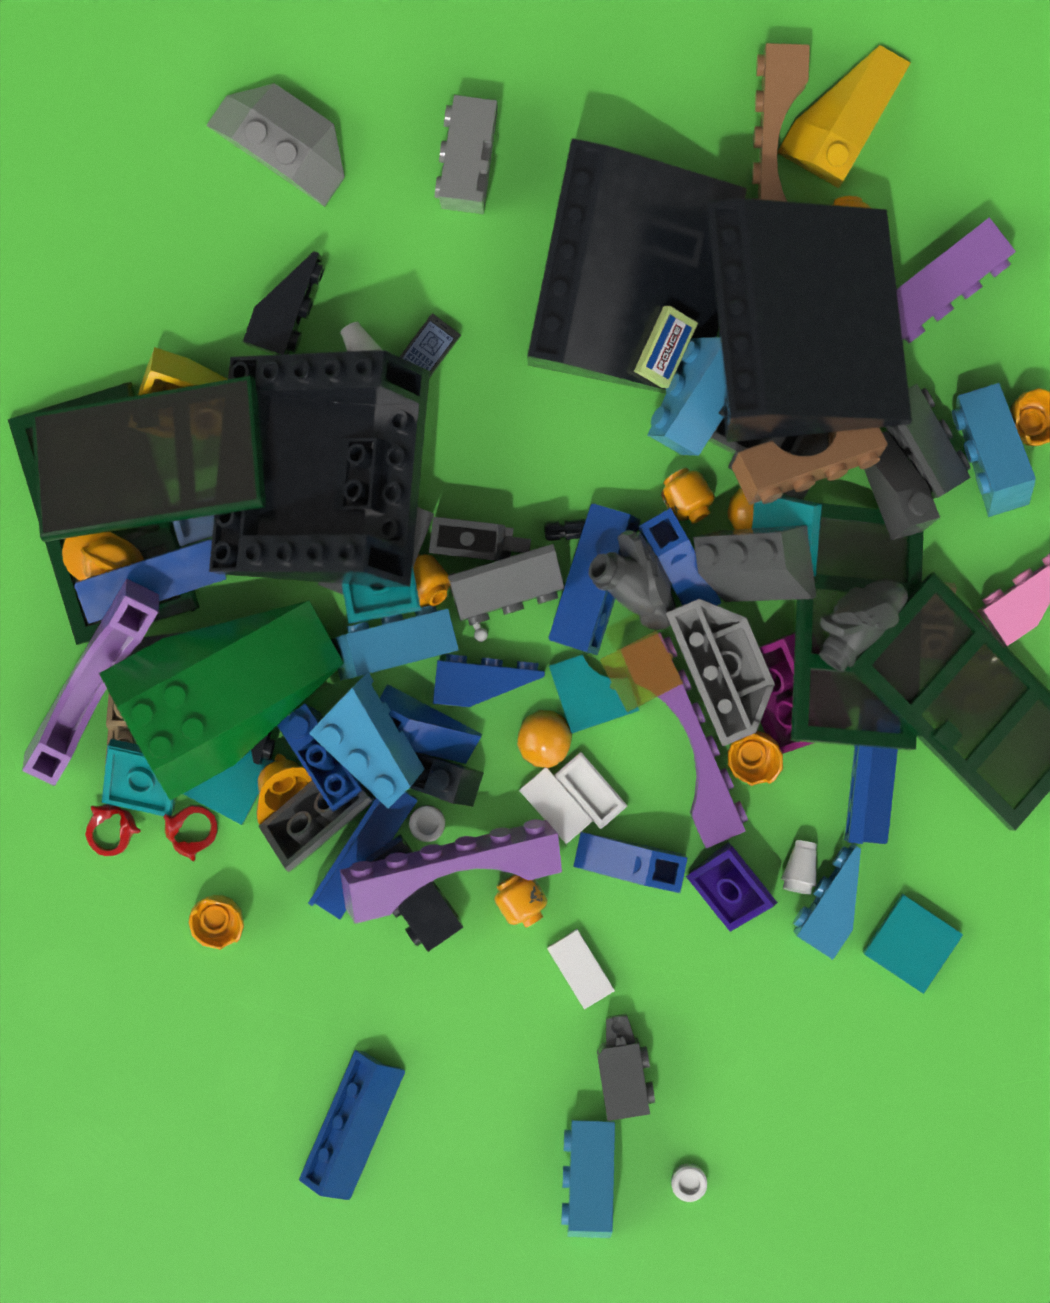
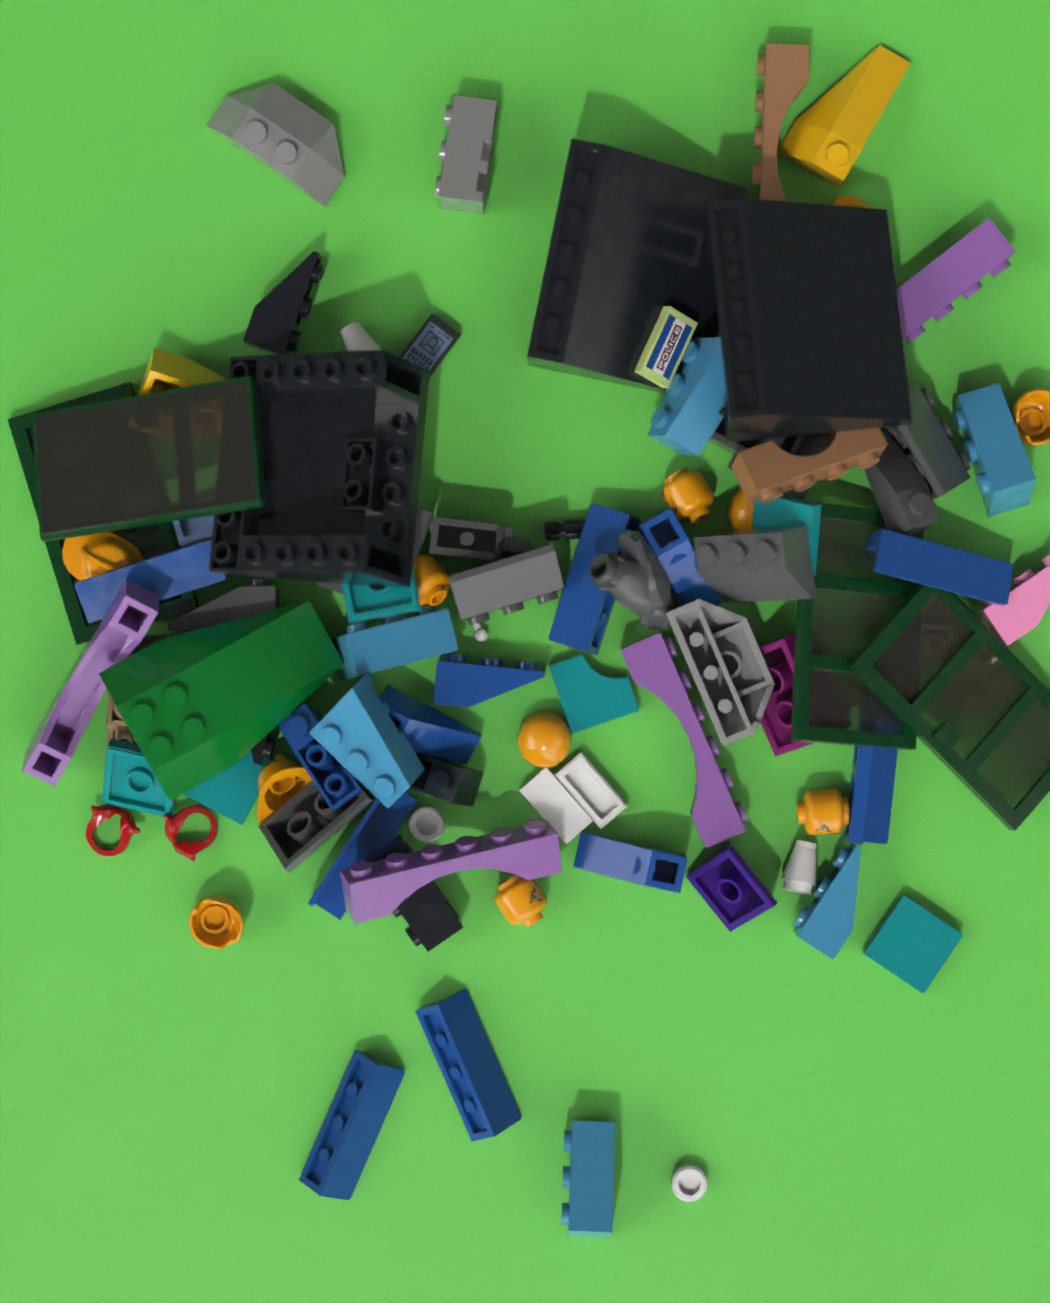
white tile [547,929,615,1009] -> none
dark grey hinge [597,1014,655,1121] -> none
clear yellow piece [600,630,683,712] -> none
light orange hair [728,731,783,786] -> none
dark grey animal [820,578,908,671] -> none
none -> dark grey slope [168,579,279,631]
none -> blue panel [415,989,521,1141]
none -> light orange head [796,788,849,835]
none -> blue panel [865,529,1014,606]

